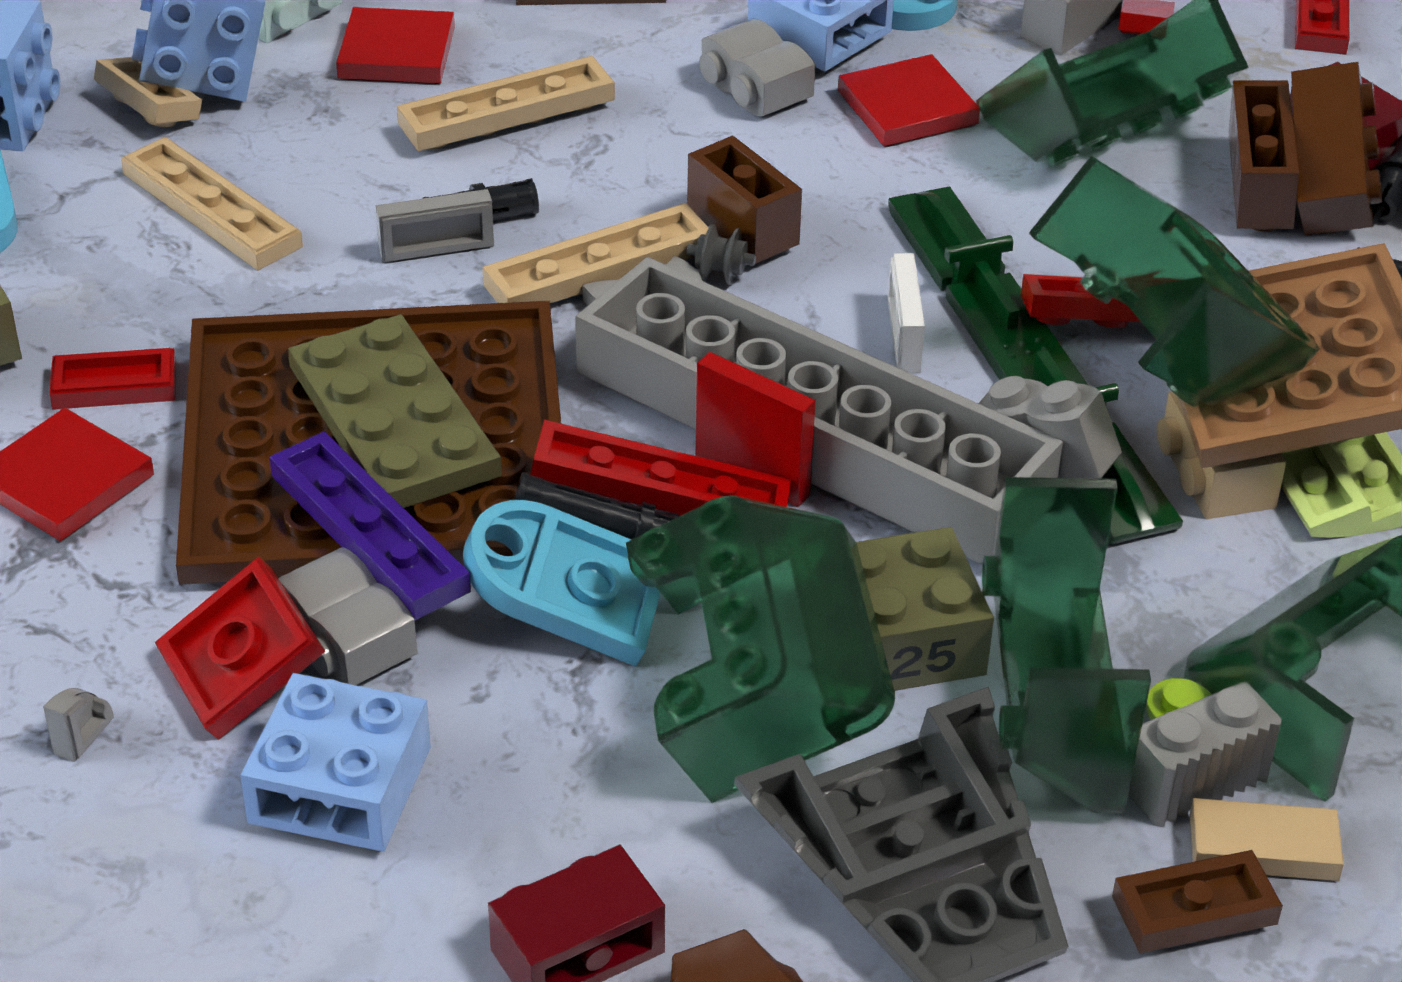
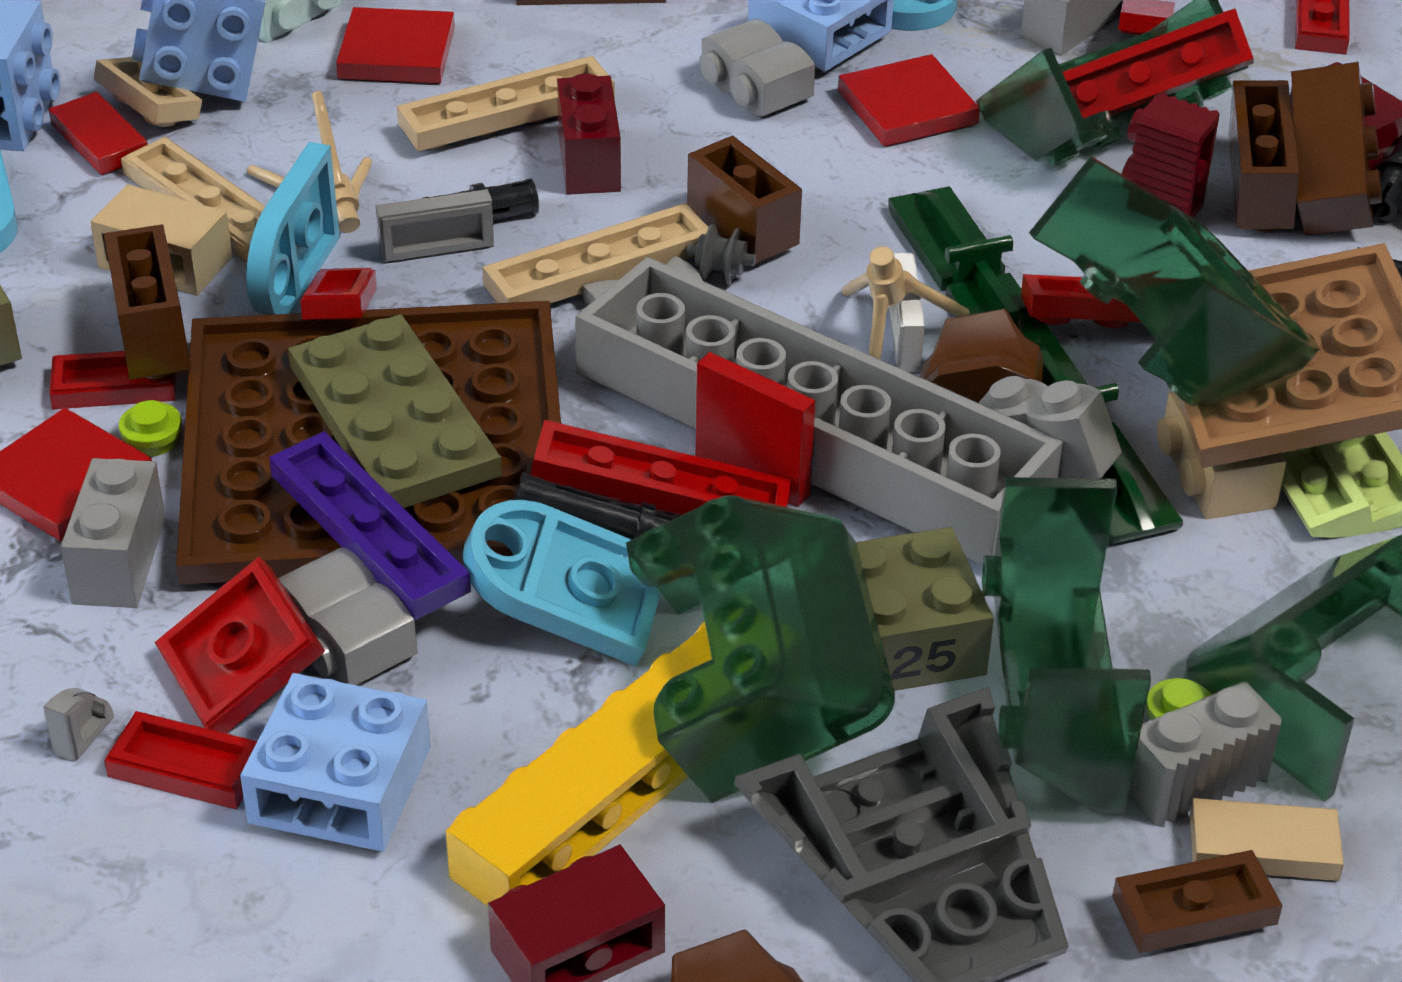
none -> red tile [48,91,148,175]
none -> light grey brick [60,458,166,608]
none -> tan brick [90,184,233,296]
none -> reddish brown brick [104,224,191,380]
none -> red tile [104,711,257,810]
none -> lime plate [119,400,182,457]
none -> medium azure tile [246,142,340,315]
none -> tan plant [247,91,372,233]
none -> red tile [300,268,377,320]
none -> yellow brick [446,600,800,906]
none -> dark red brick [557,74,621,195]
none -> tan plant [841,246,970,360]
none -> reddish brown slope [920,309,1044,403]
none -> red plate [1027,8,1254,140]
none -> dark red brick [1120,93,1220,228]

